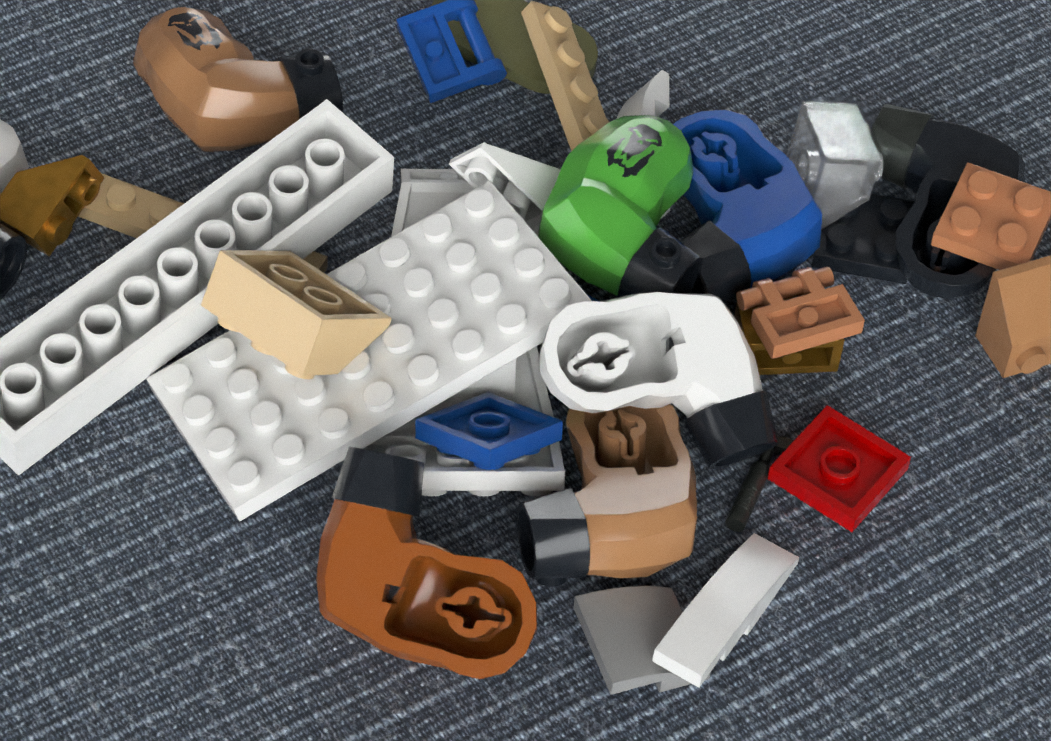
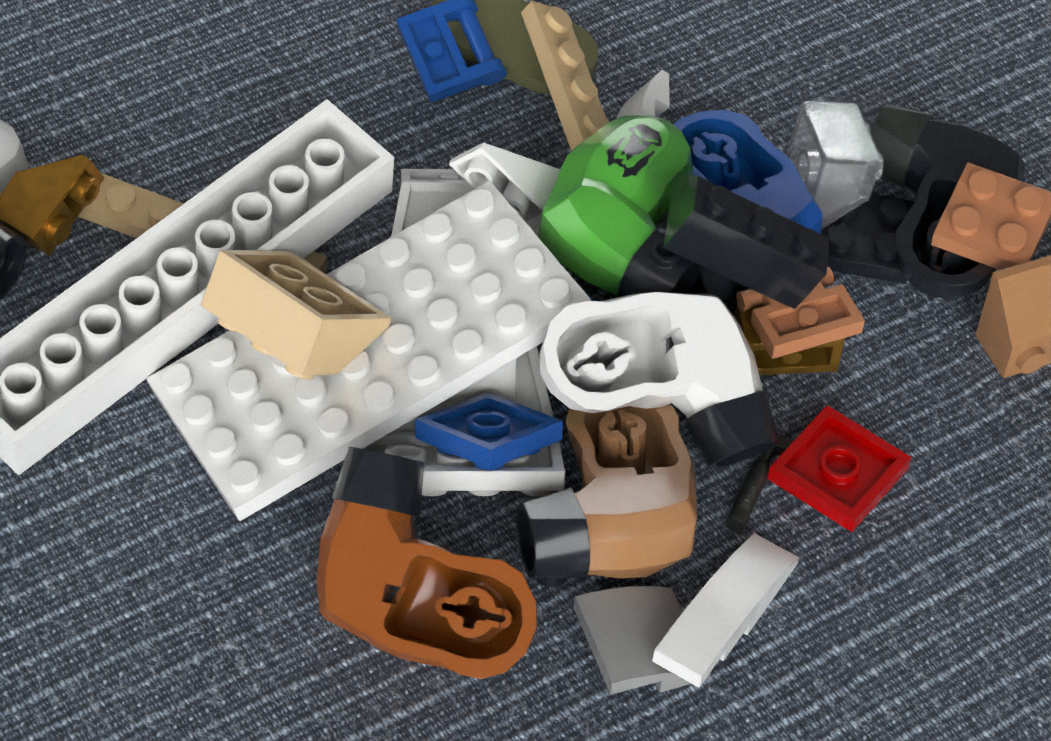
medium nougat piece [133,7,343,152] -> none
none -> black slope [663,172,830,309]

